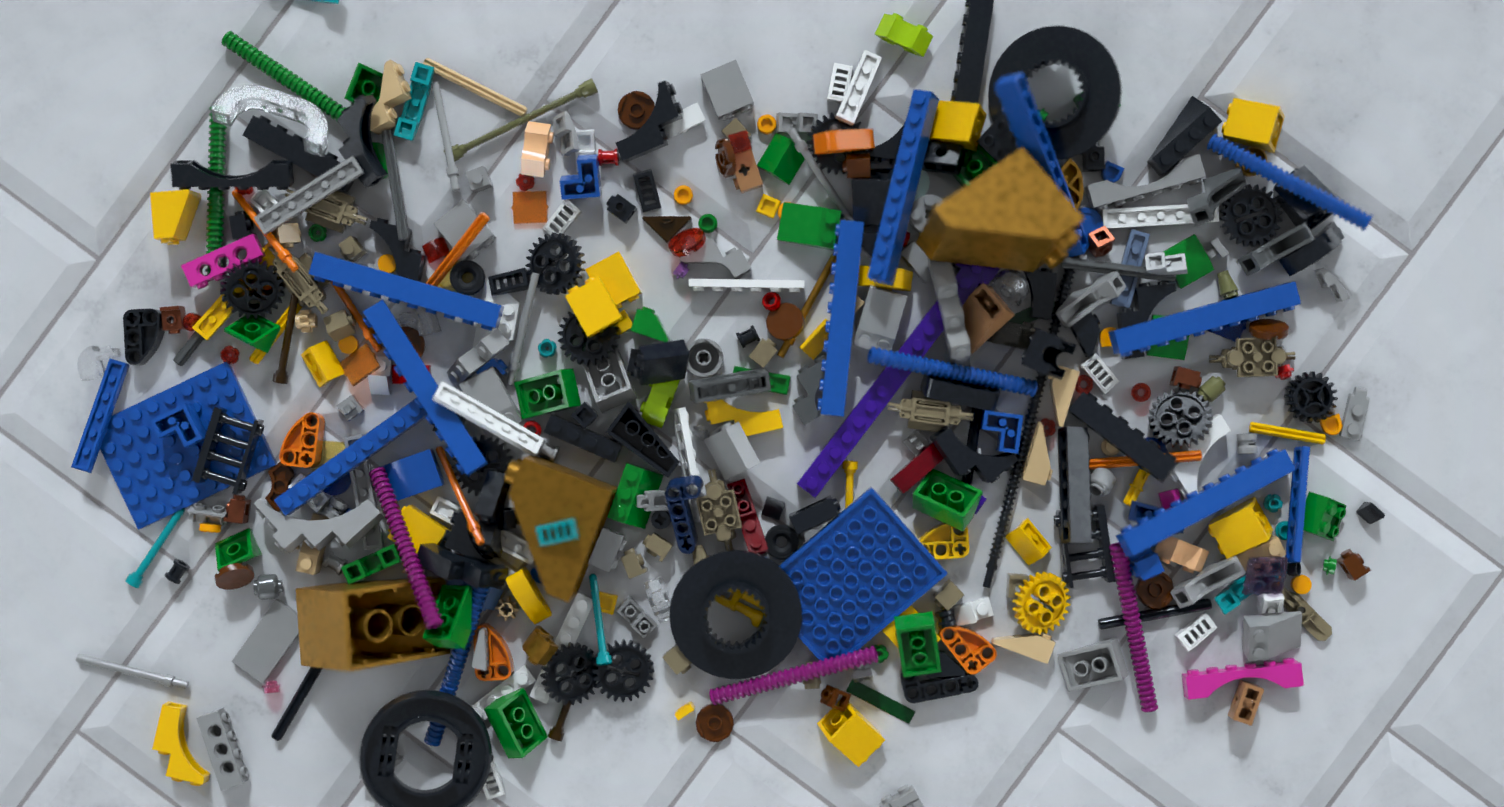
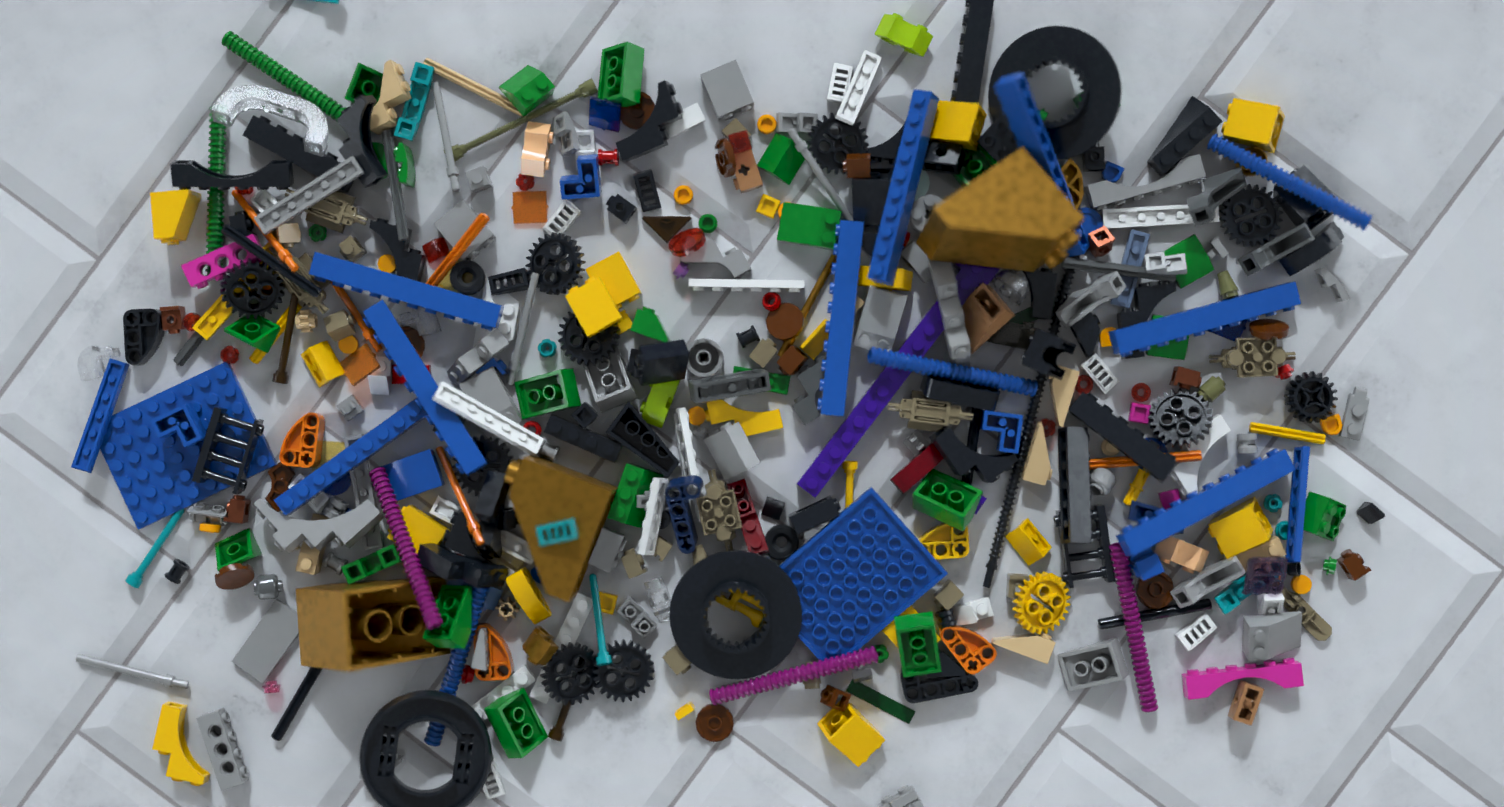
orange beam [813,129,875,155] -> none
none -> black axle [221,224,322,298]
none -> green slope [393,142,416,188]
none -> red plate [461,665,475,684]
none -> green slope [499,65,555,117]
none -> clear blue piece [589,97,621,133]
none -> green slope [597,41,645,107]
none -> white plate [638,478,669,555]
none -> light orange tile [688,406,706,425]
none -> reddish brown brick [776,345,809,375]
none -> dark pink tile [1128,402,1151,424]

